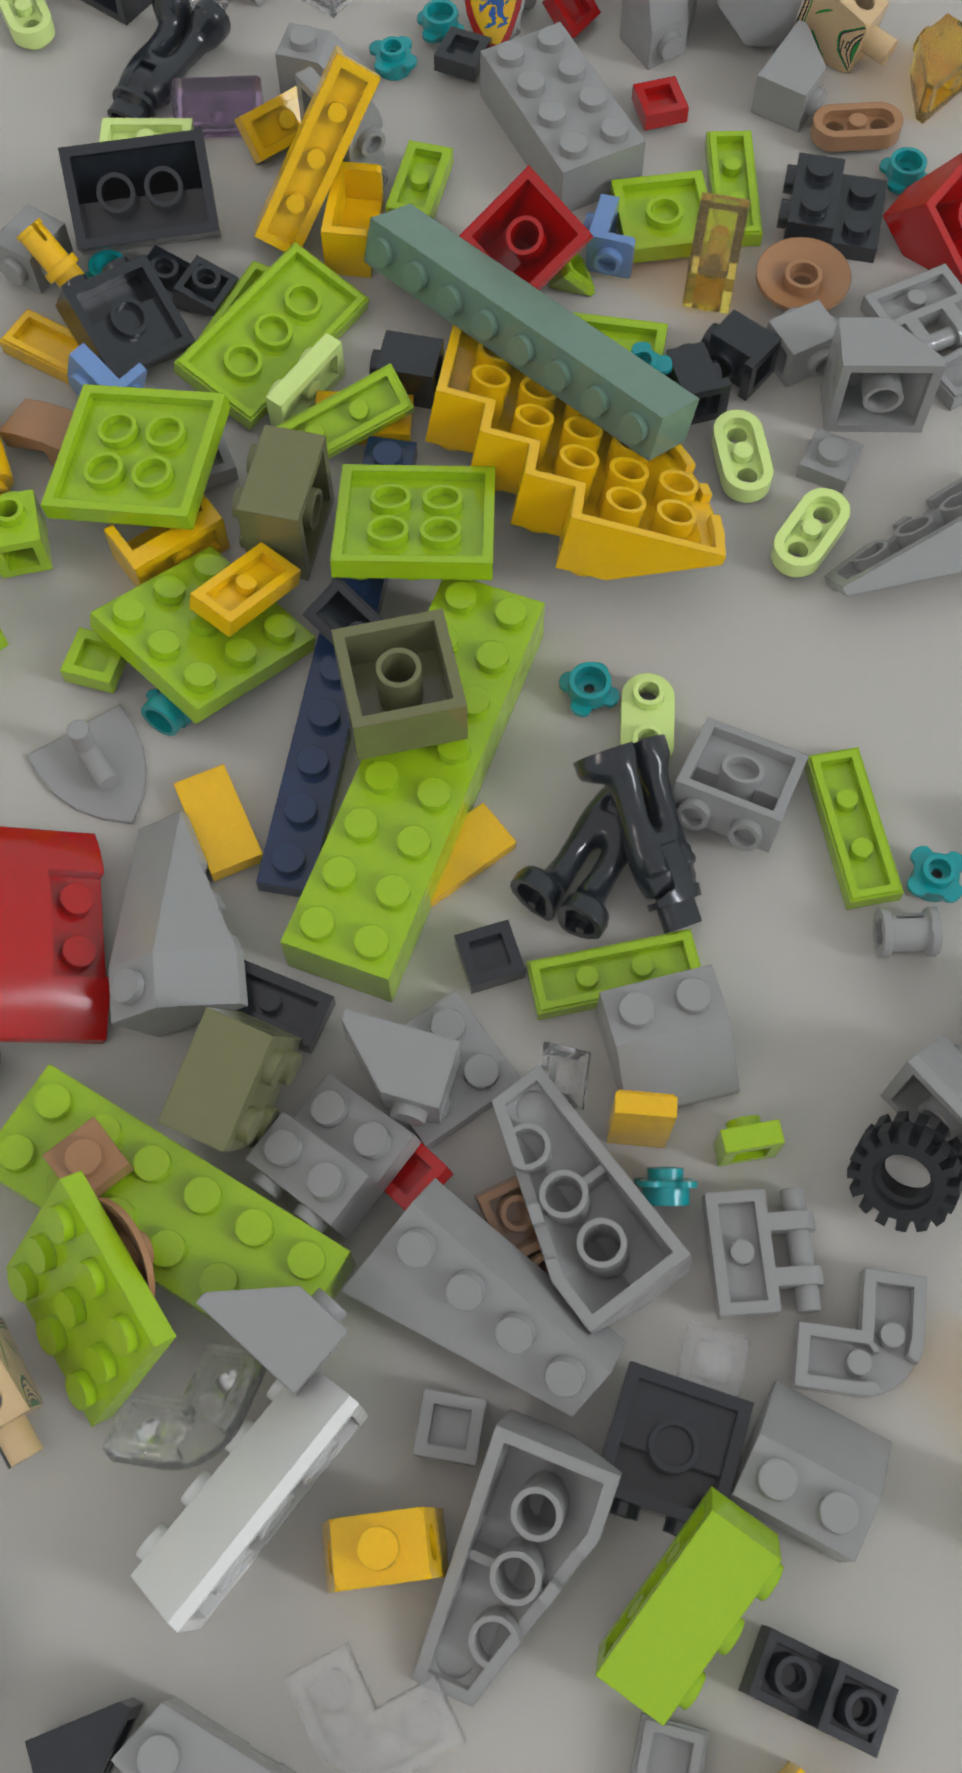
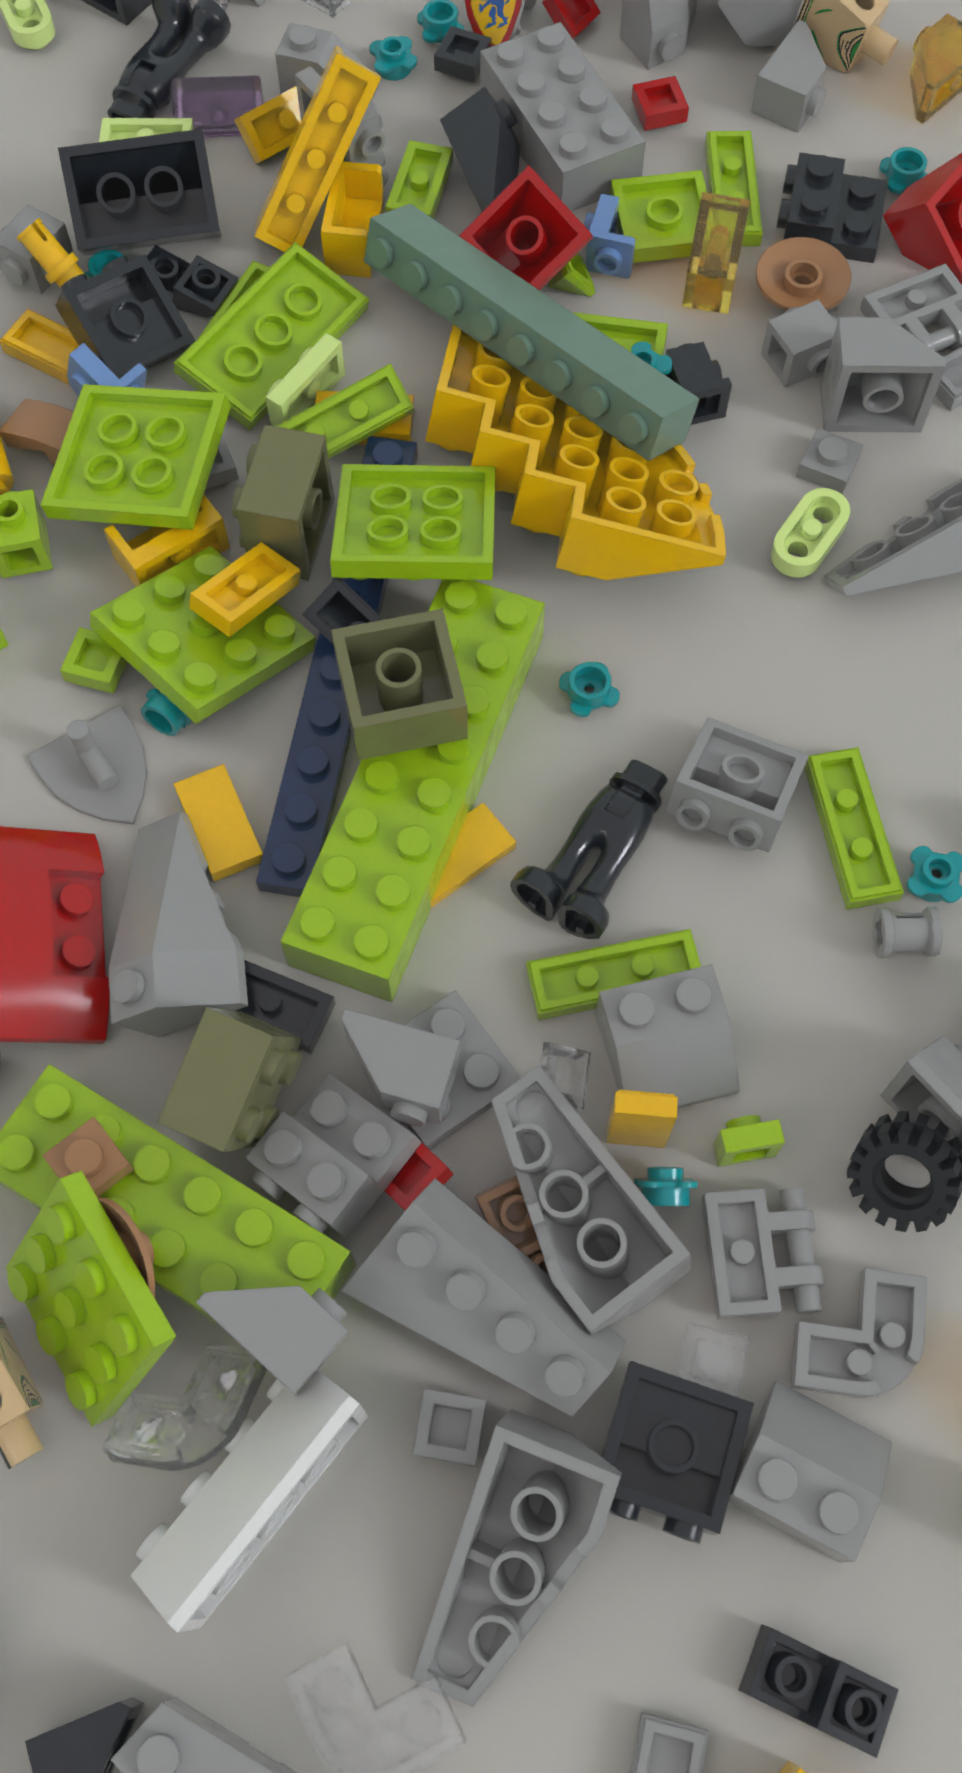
yellow torso [321,1506,449,1593] -> none
black brick [369,330,444,409] -> none
black plate [454,919,526,994] -> none
black piece [573,734,702,934] -> none
lime brick [595,1486,784,1726] -> none
yellowish green plate [619,673,675,766] -> none
black brick [701,309,782,401] -> none
yellowish green plate [711,409,774,503] -> none
medium nougat plate [810,102,904,152] -> none
none -> black slope [440,86,520,212]

